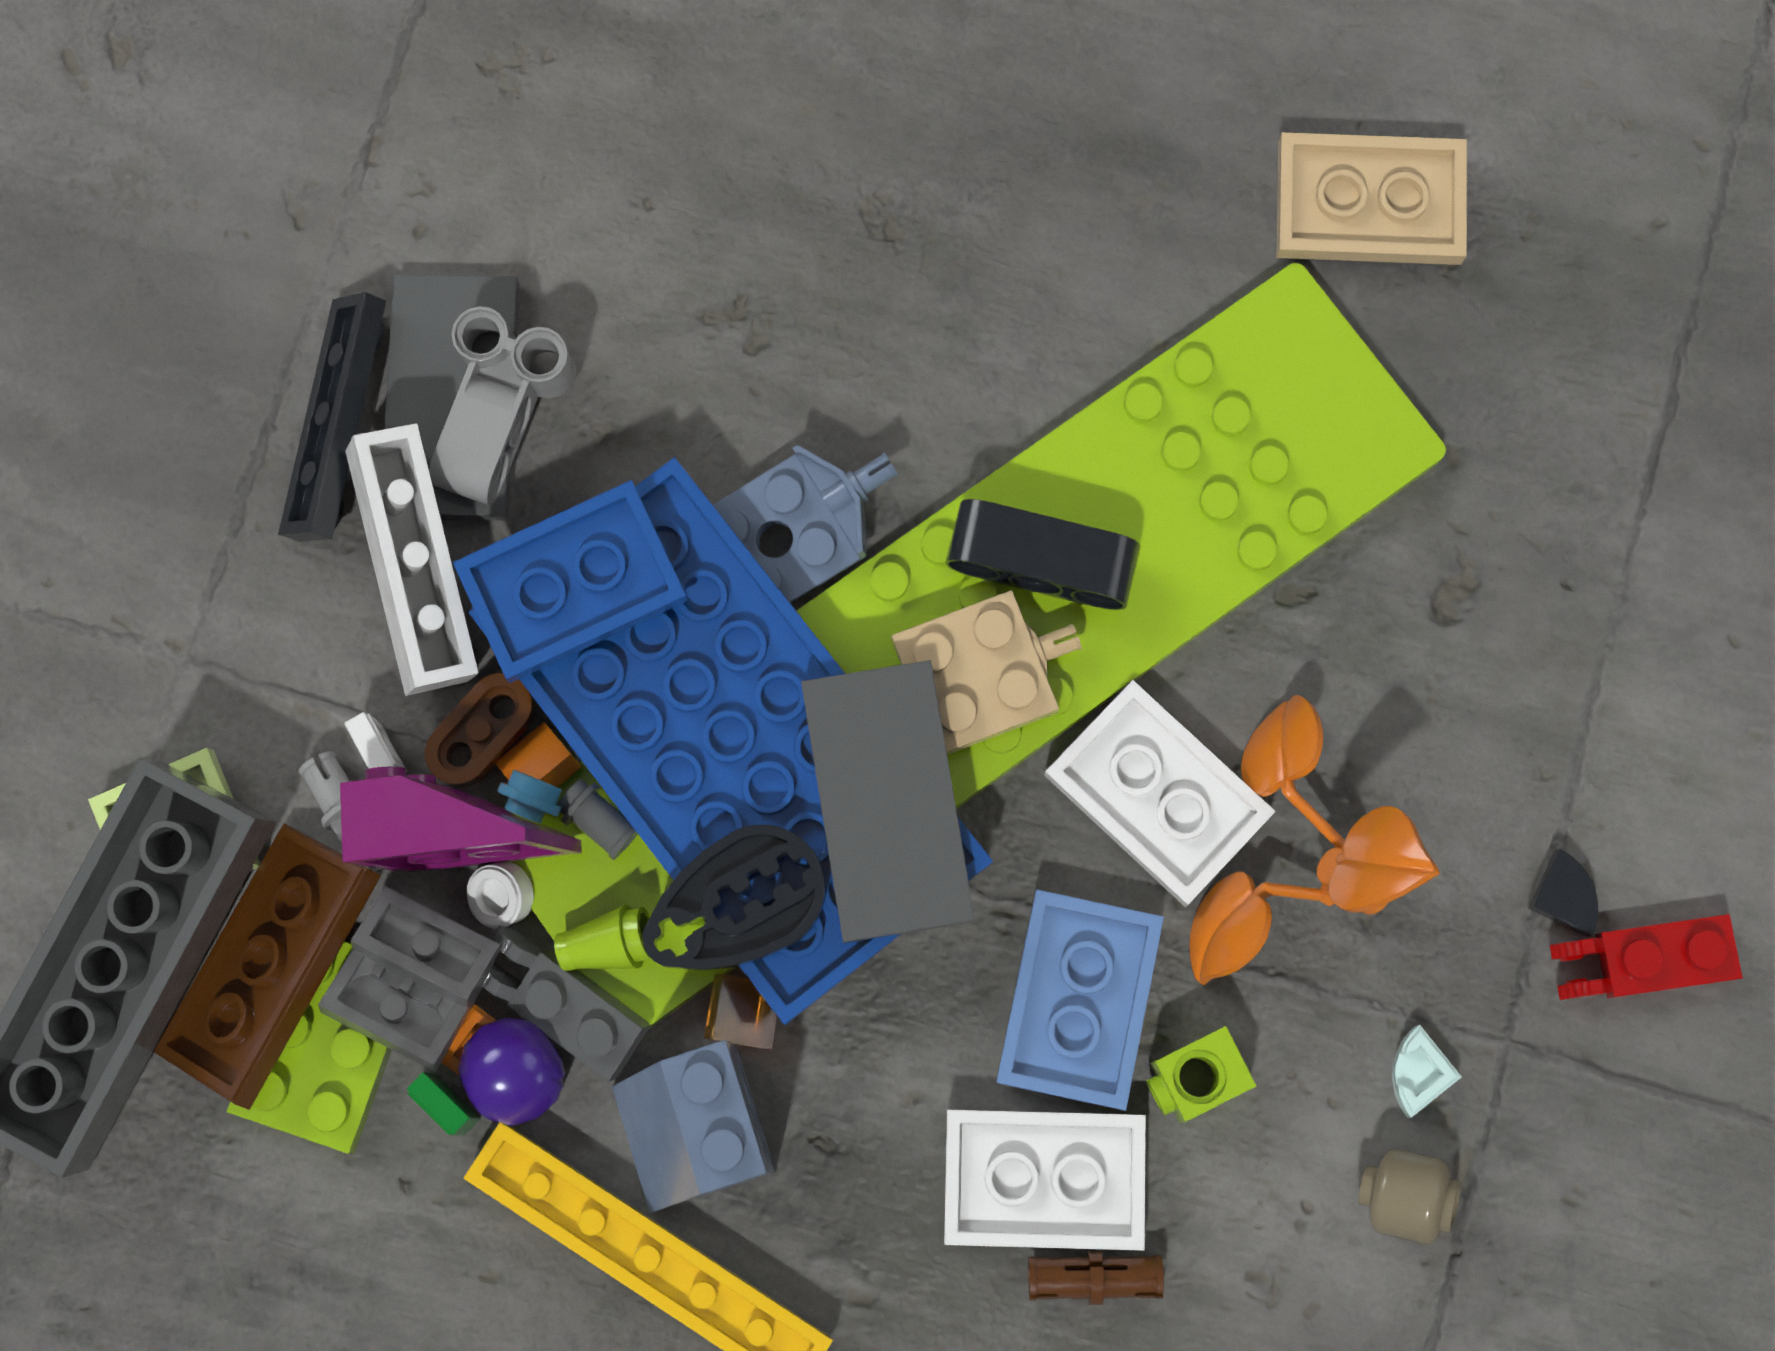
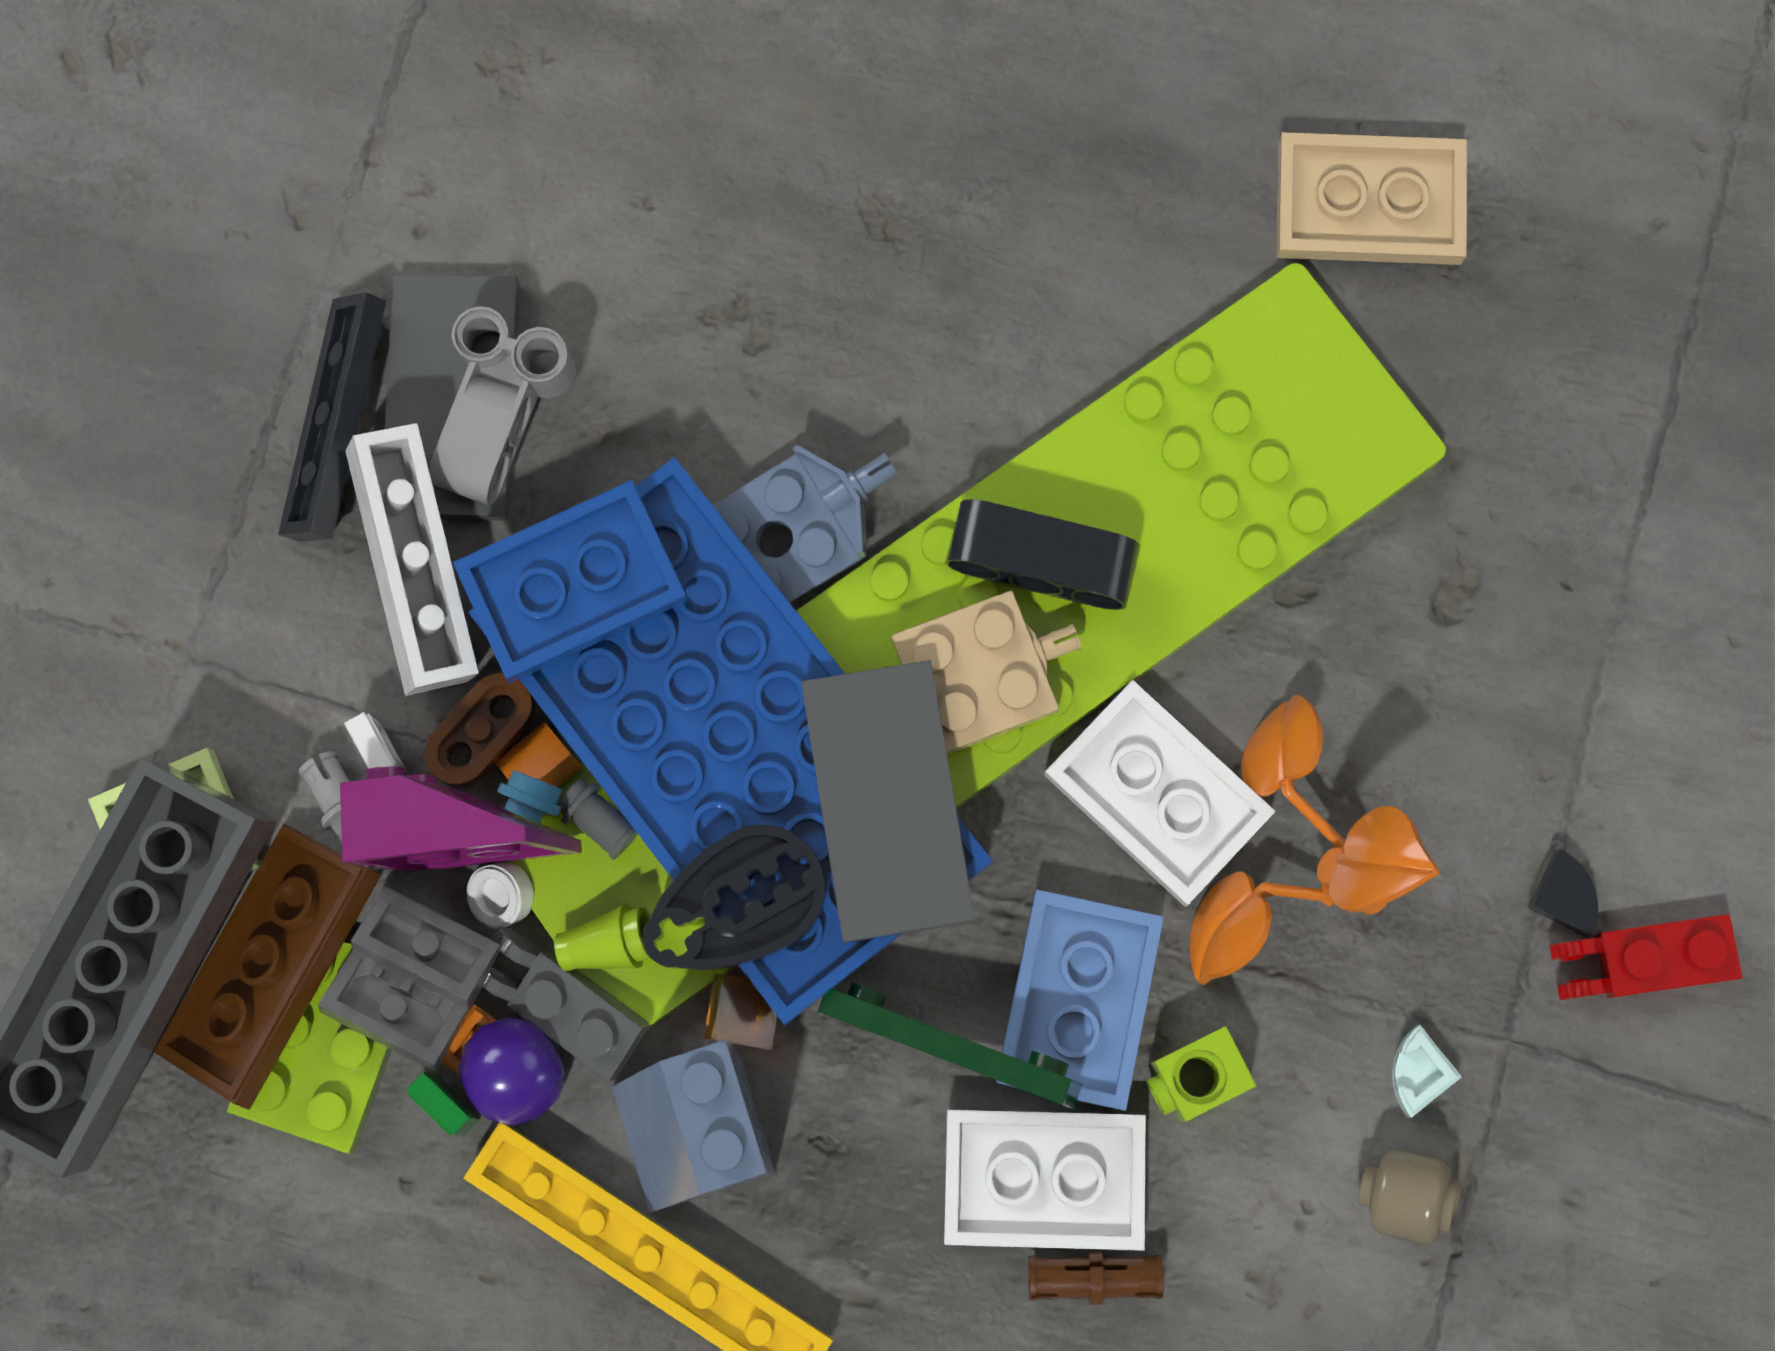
none -> dark green plate [817,982,1083,1109]

